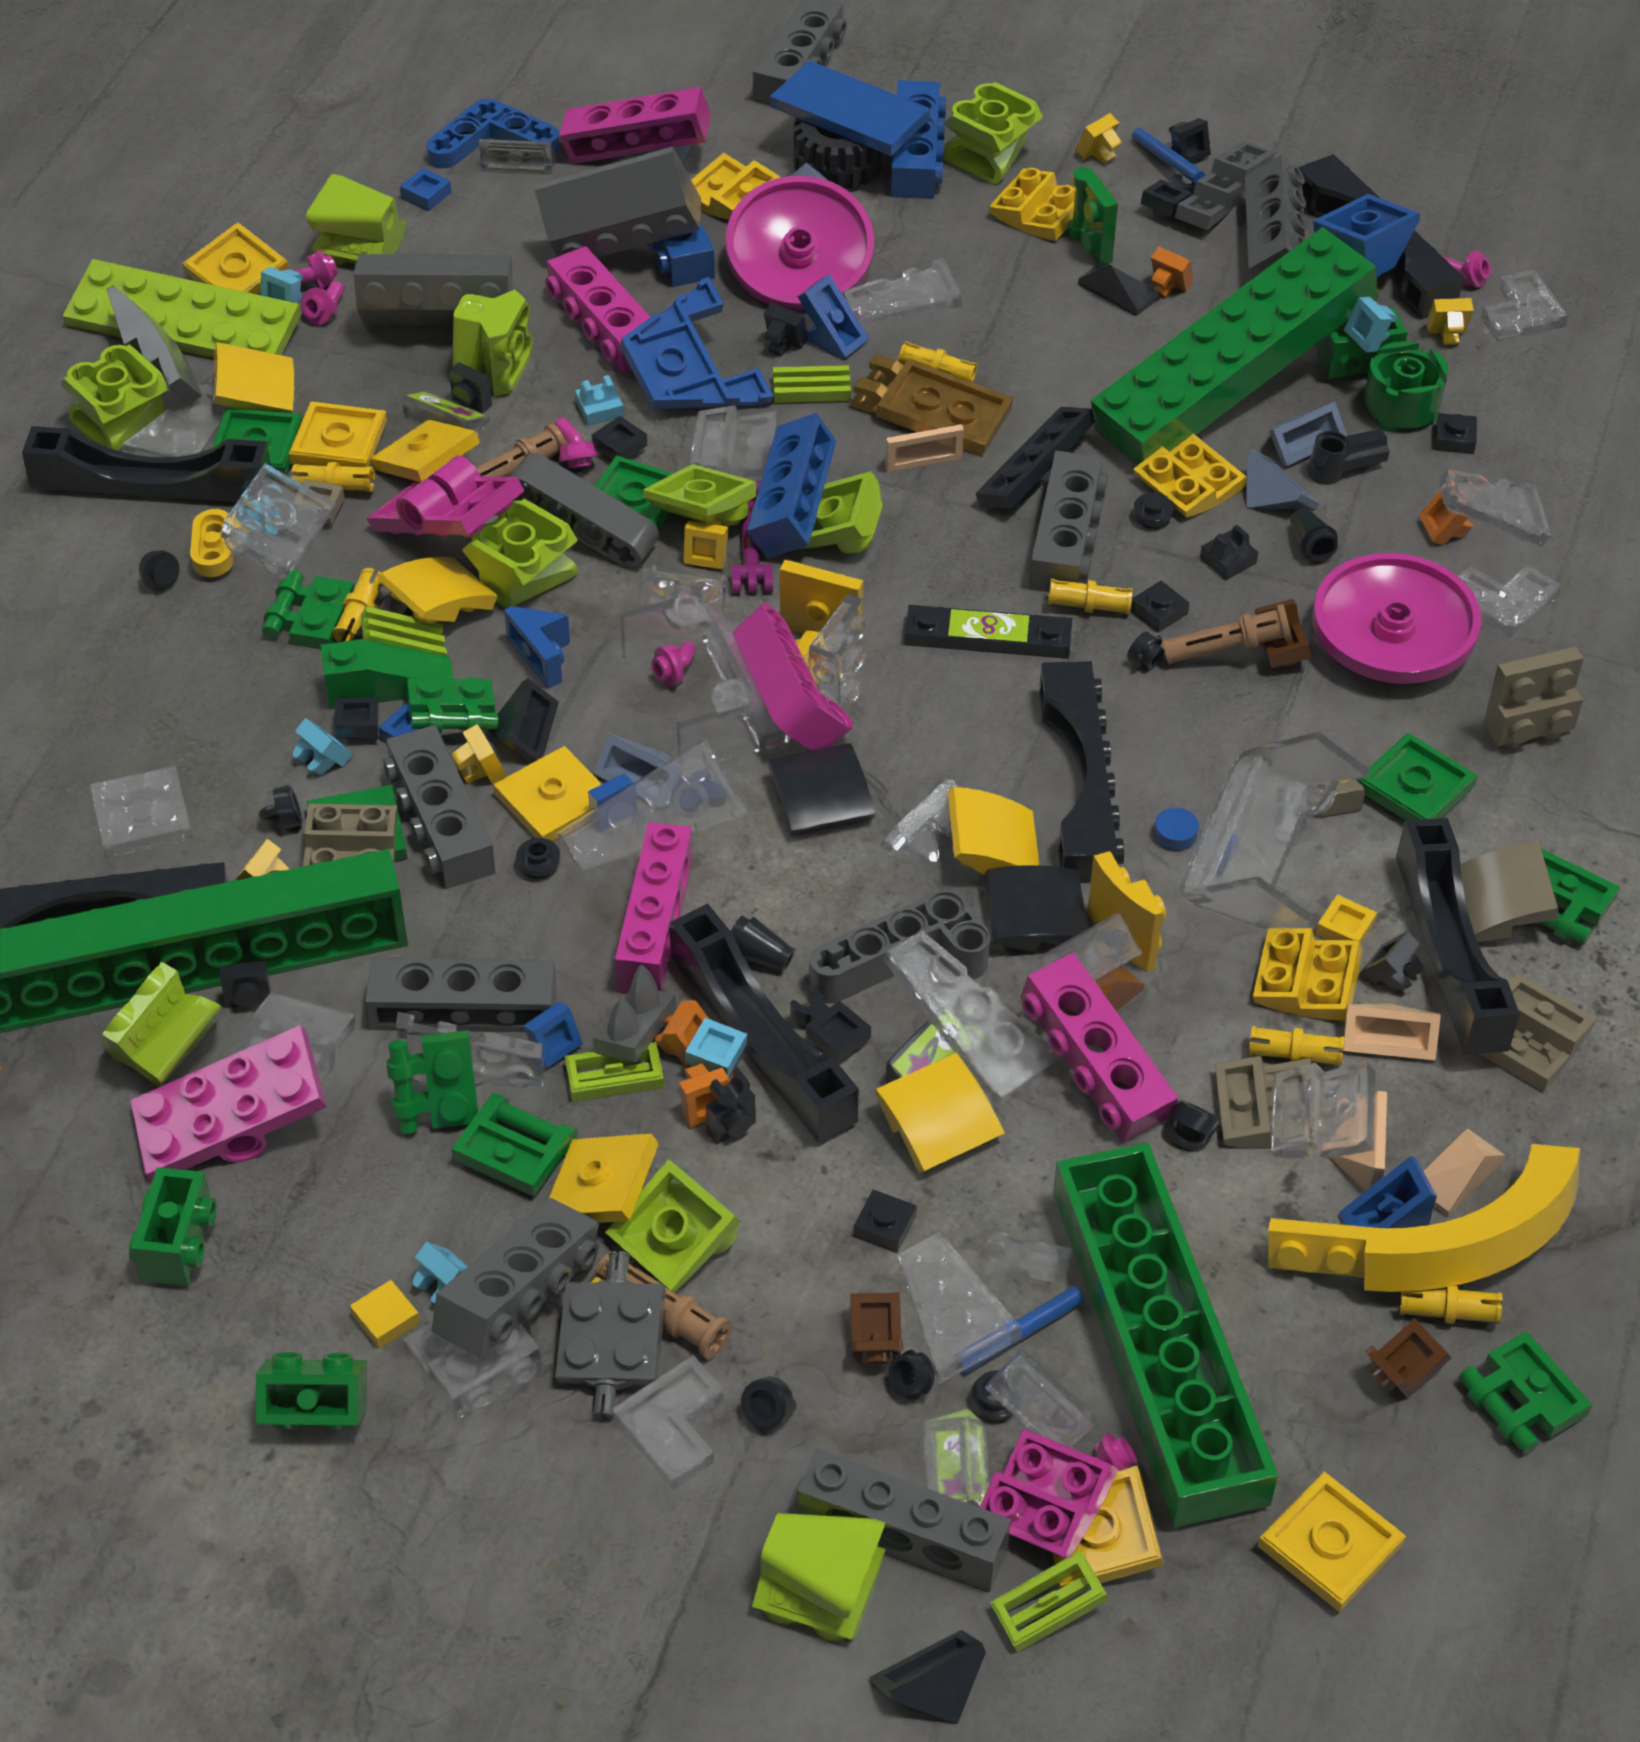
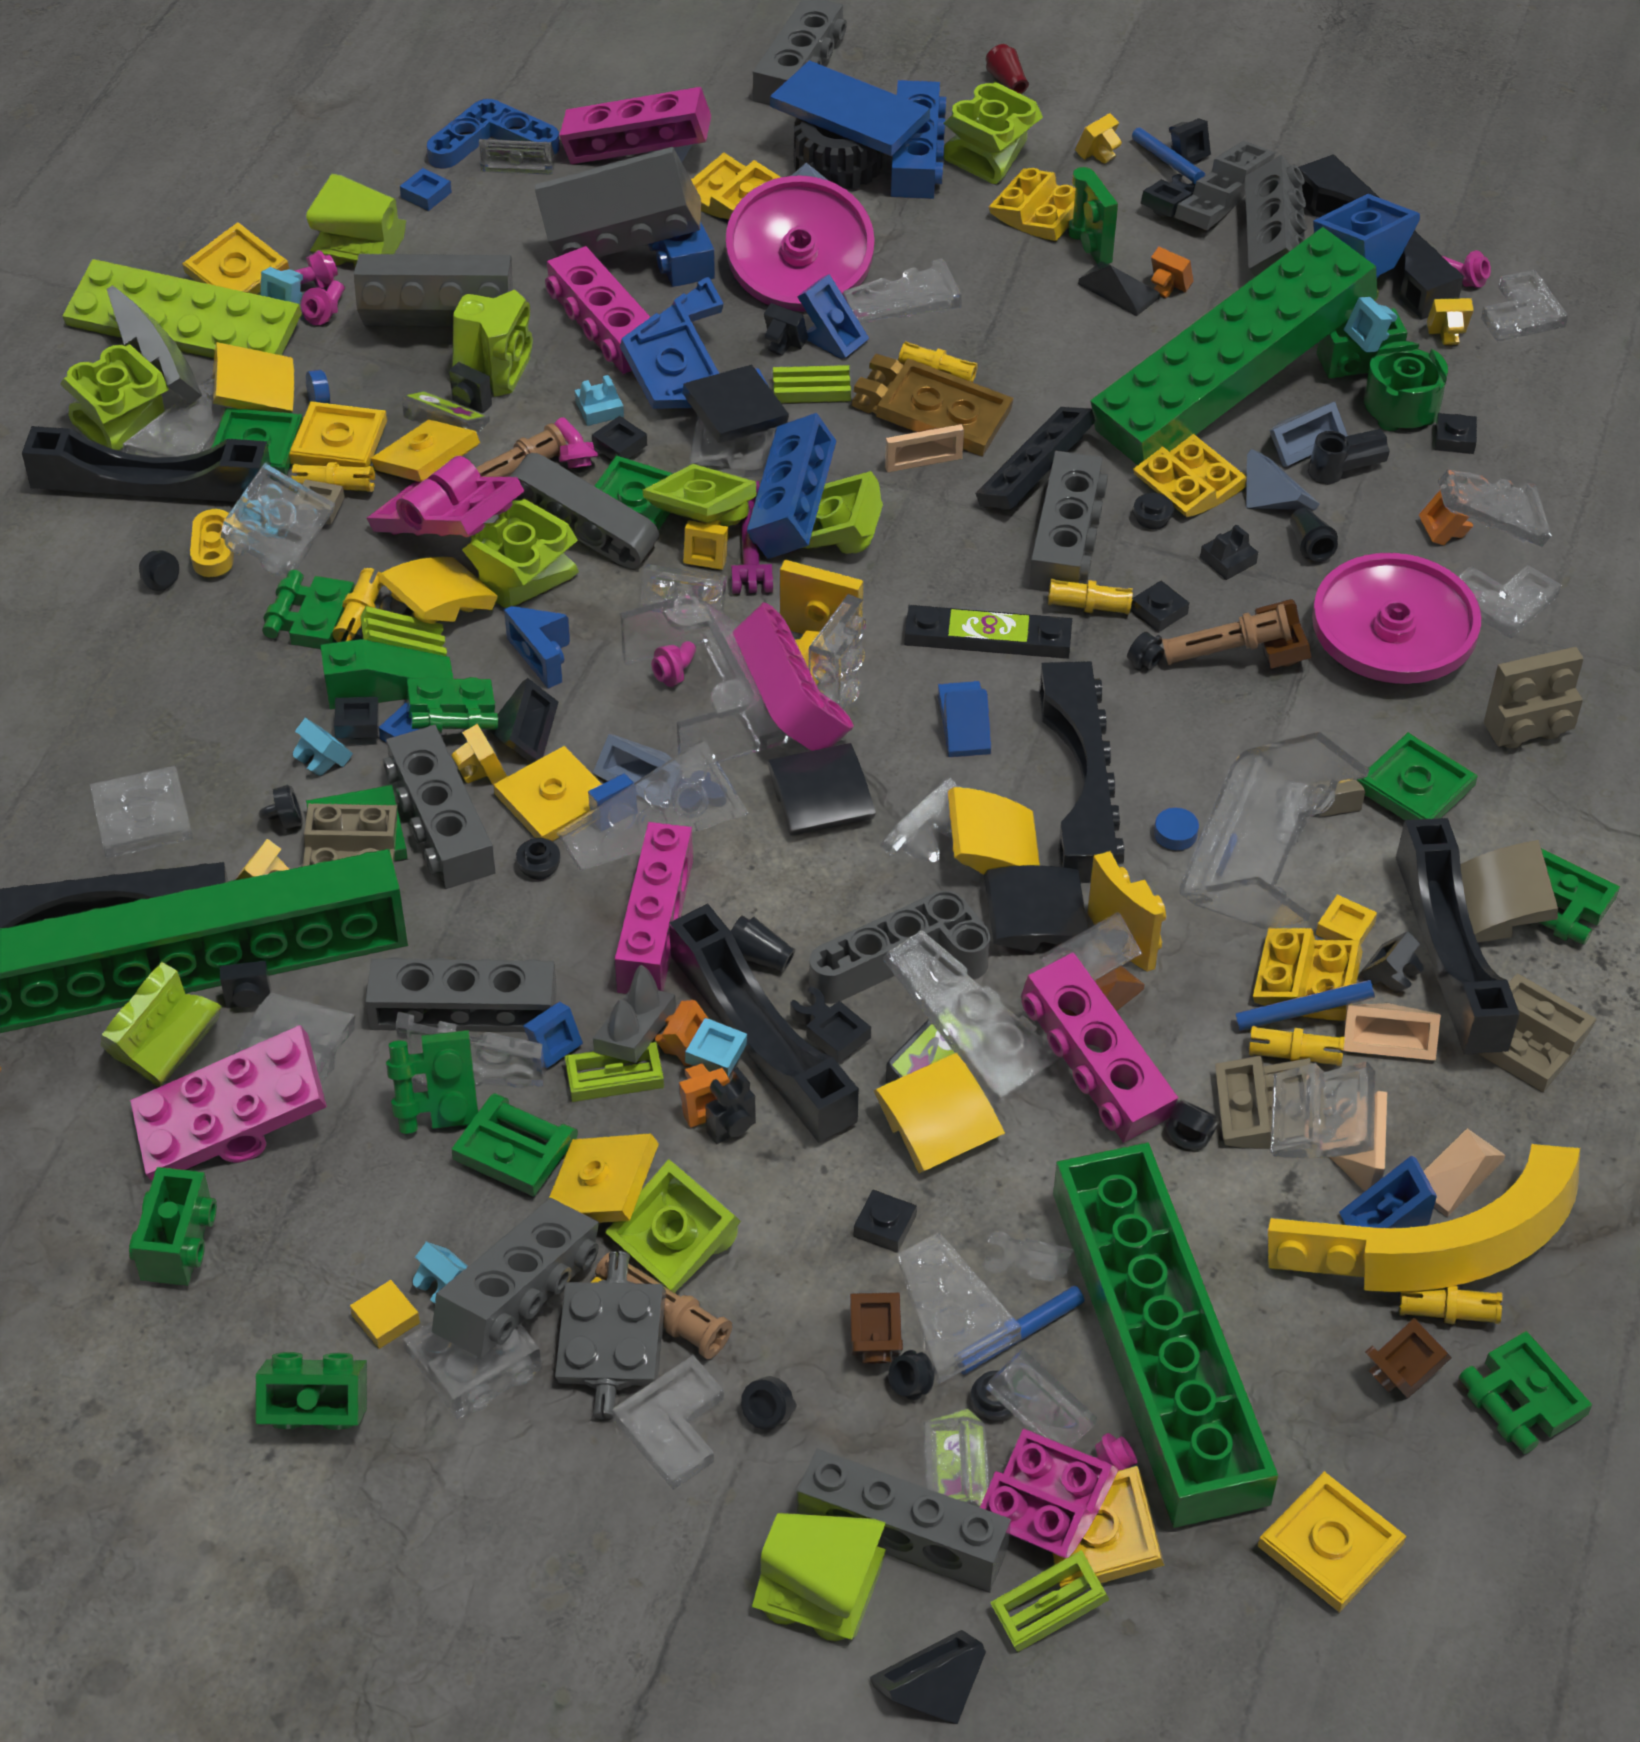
none -> blue tile [306,370,330,404]
none -> black tile [682,364,789,444]
none -> blue slope [937,681,991,757]
none -> dark red cone [985,44,1029,94]
none -> blue bar [1236,980,1375,1031]

